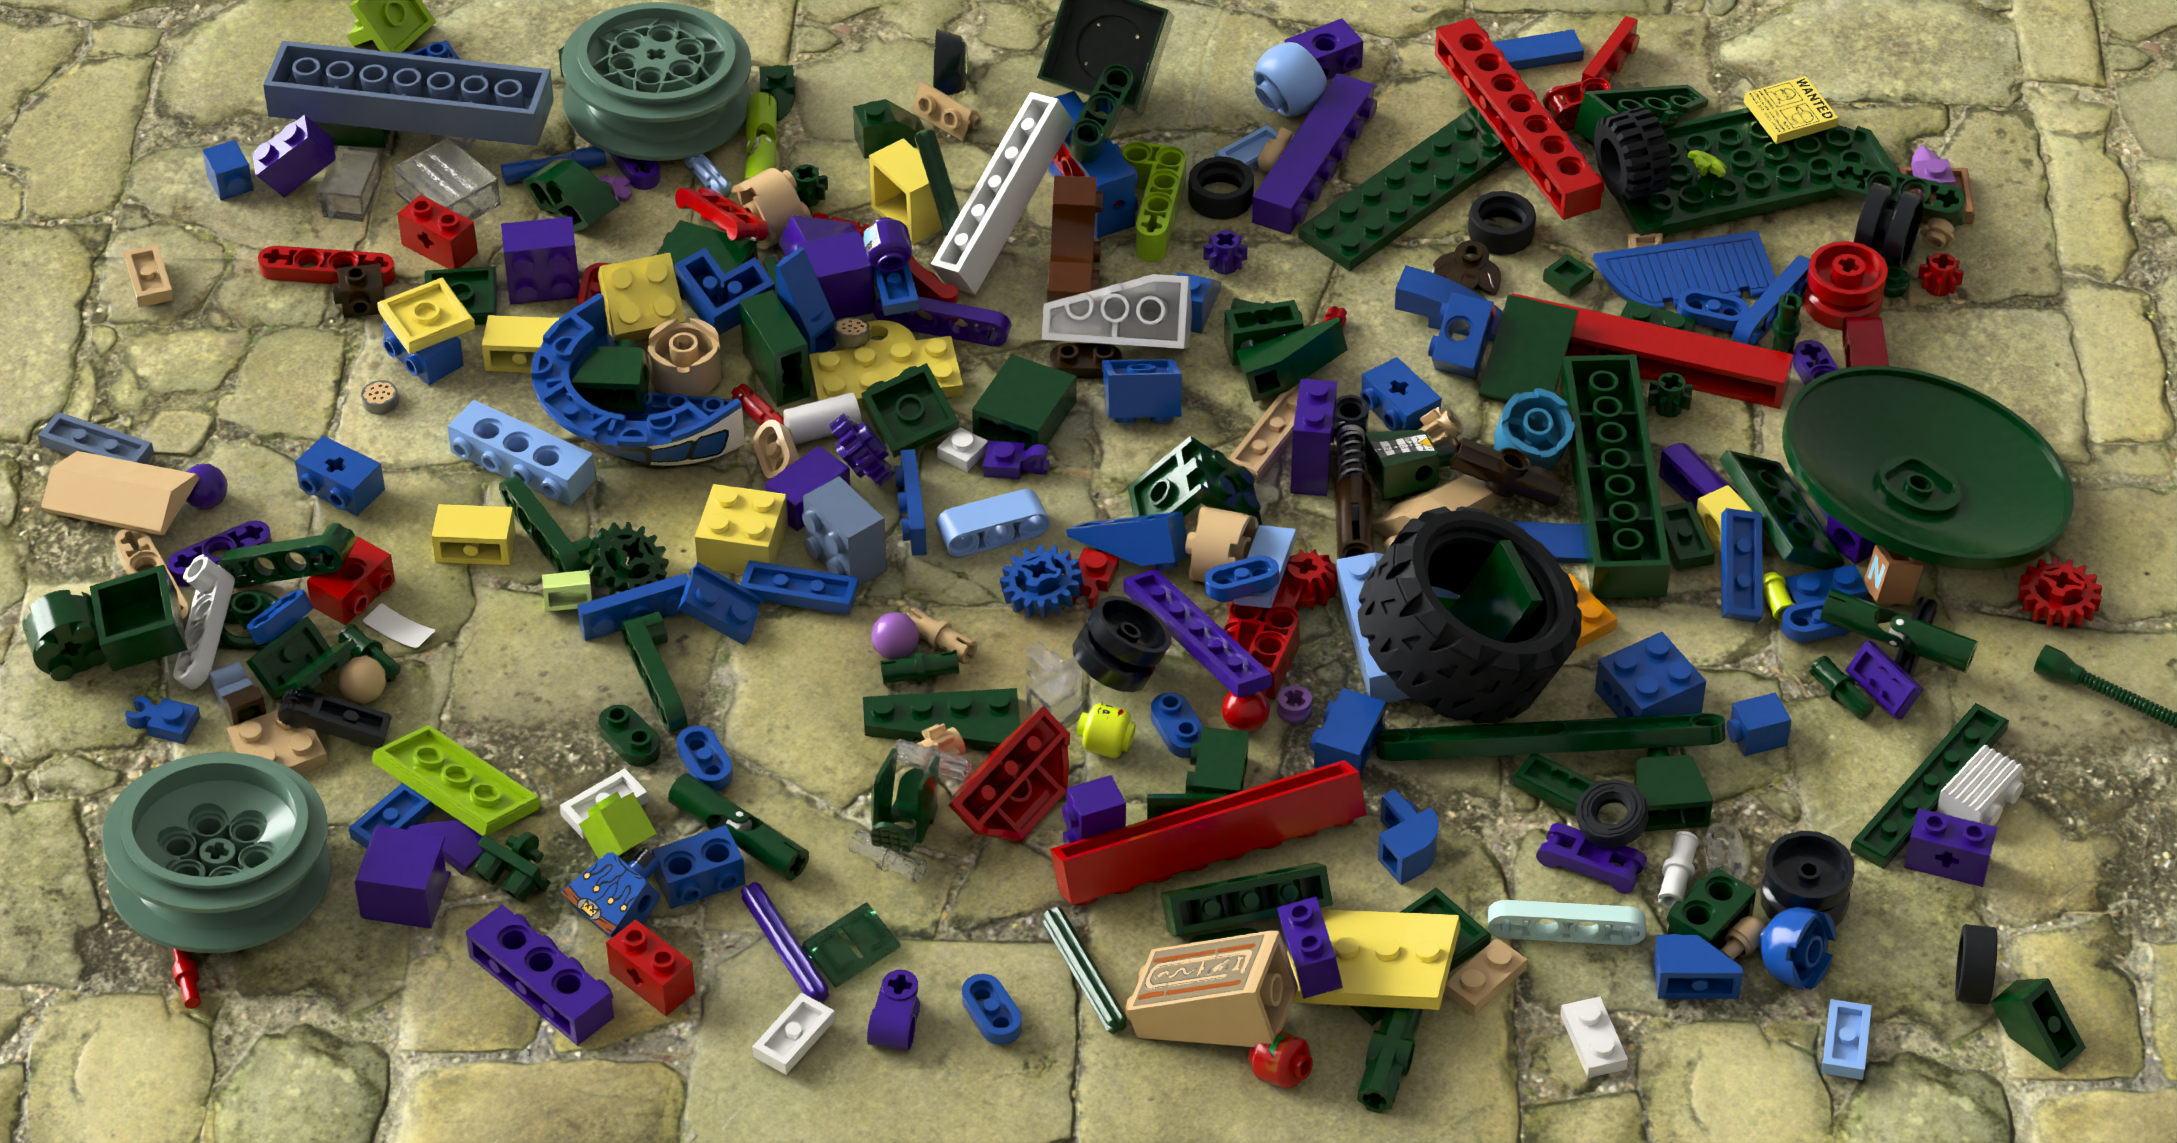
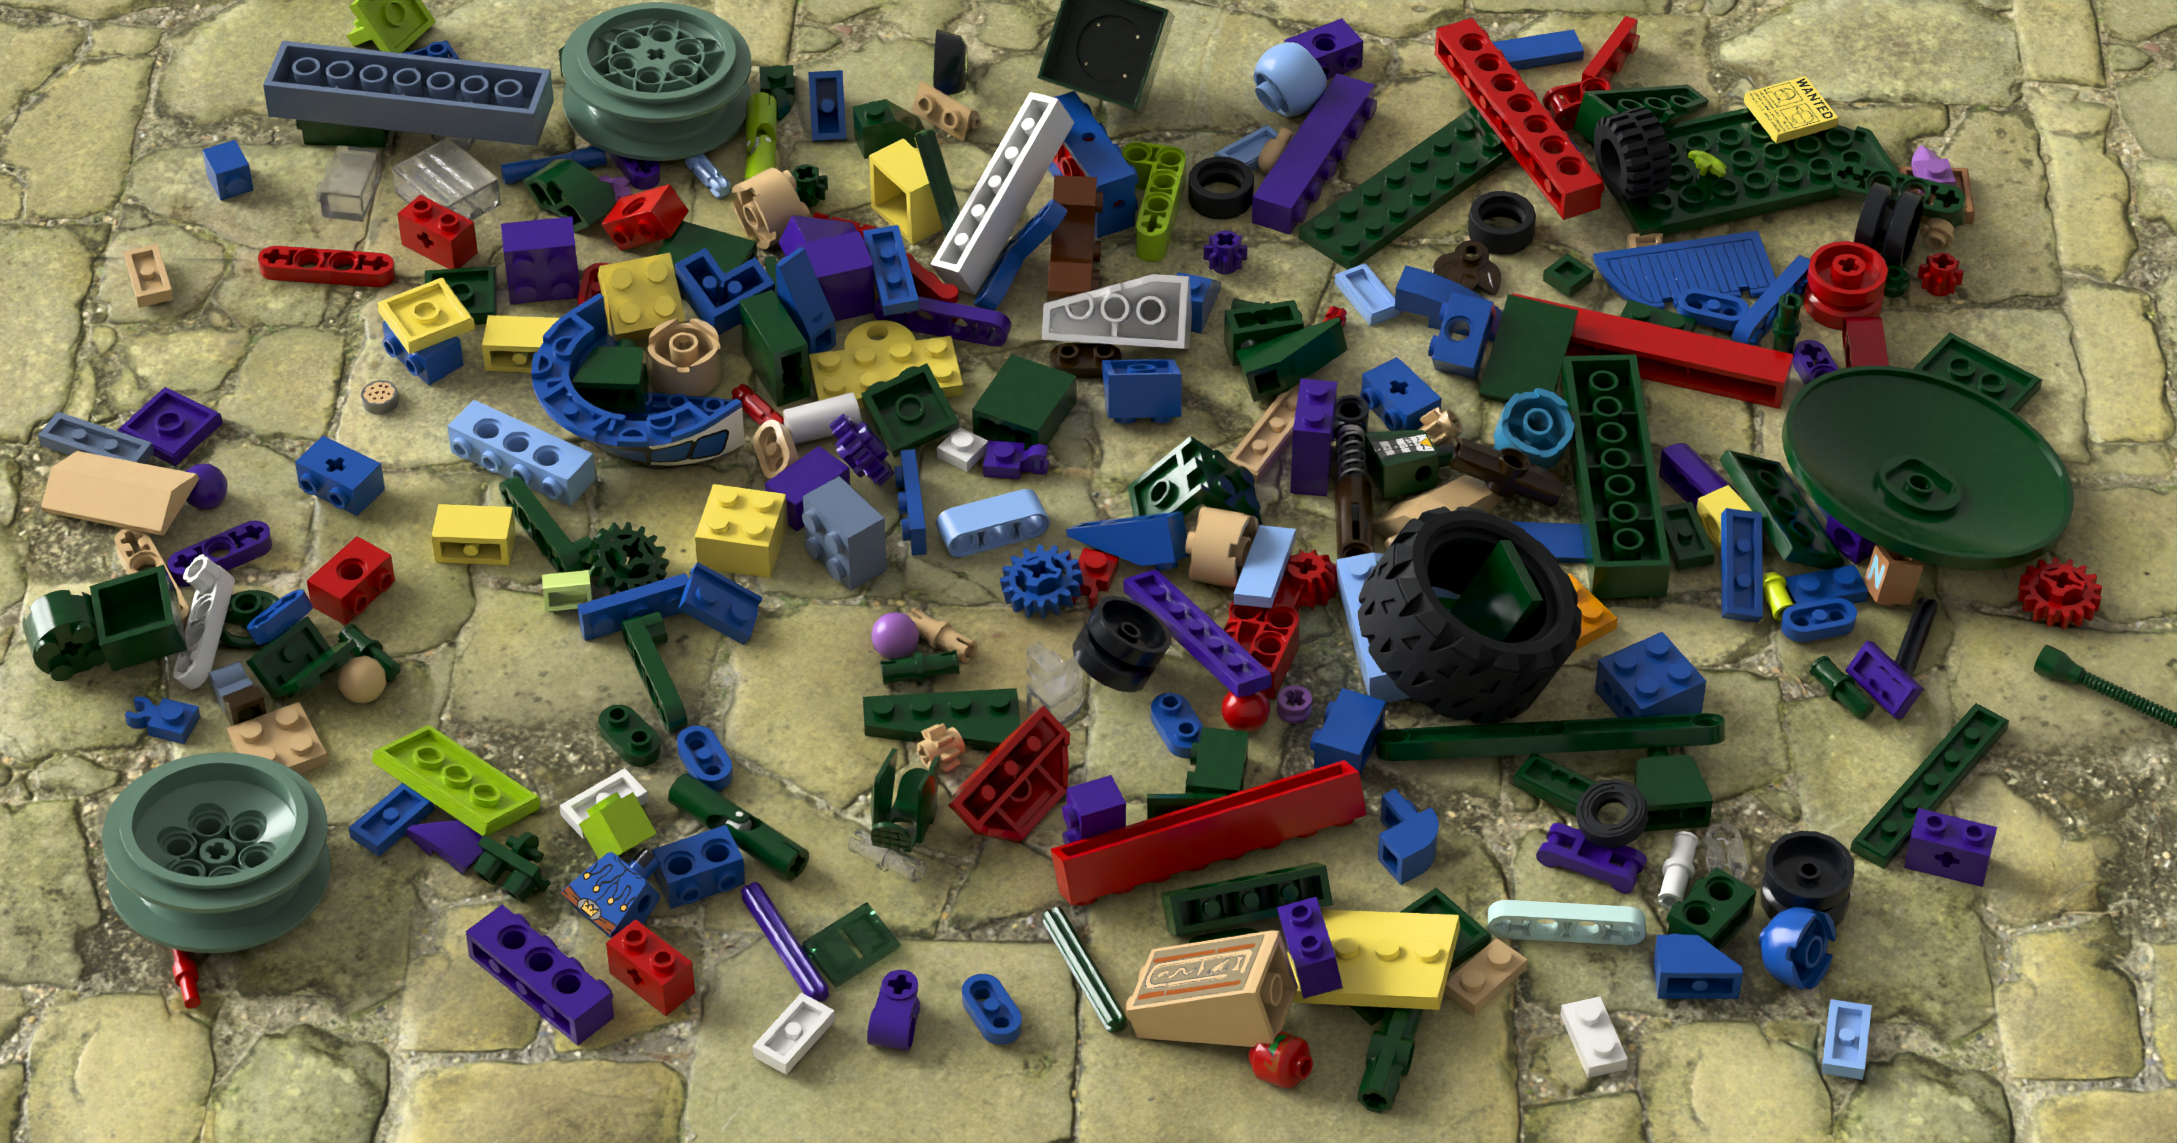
dark green beam [217,523,356,587] -> none
dark purple brick [253,115,336,197] -> none
black hinge [277,688,392,749] -> none
dark brown brick [332,263,385,318] -> none
dark purple piece [354,826,451,929] -> none
white sticker [363,603,435,648] -> none
red plate [675,188,768,241] -> none
blue plate [740,560,859,615] -> none
tile [833,317,870,348] -> none
dark purple head [863,217,913,273] -> none
clear axle [894,739,971,780] -> none
dark green beam [1069,64,1133,163] -> none
neon yellow head [1076,703,1136,759] -> none
blue plate [1205,556,1279,602] -> none
dark green gear [1648,373,1693,418] -> none
tan cylinder [1720,916,1765,960] -> none
blue brick [1727,692,1791,757] -> none
dark green piece [1820,589,1978,673] -> none
white brick [1937,745,2024,826] -> none
black tyre [1955,924,1998,1005] -> none
dark green slope [1990,978,2086,1071] -> none
none -> dark purple tile [117,387,223,466]
none -> red brick [601,184,689,251]
none -> blue slope [808,70,847,141]
none -> blue beam [973,199,1067,310]
none -> light blue tile [1335,263,1401,326]
none -> dark green tile [1913,332,2042,414]

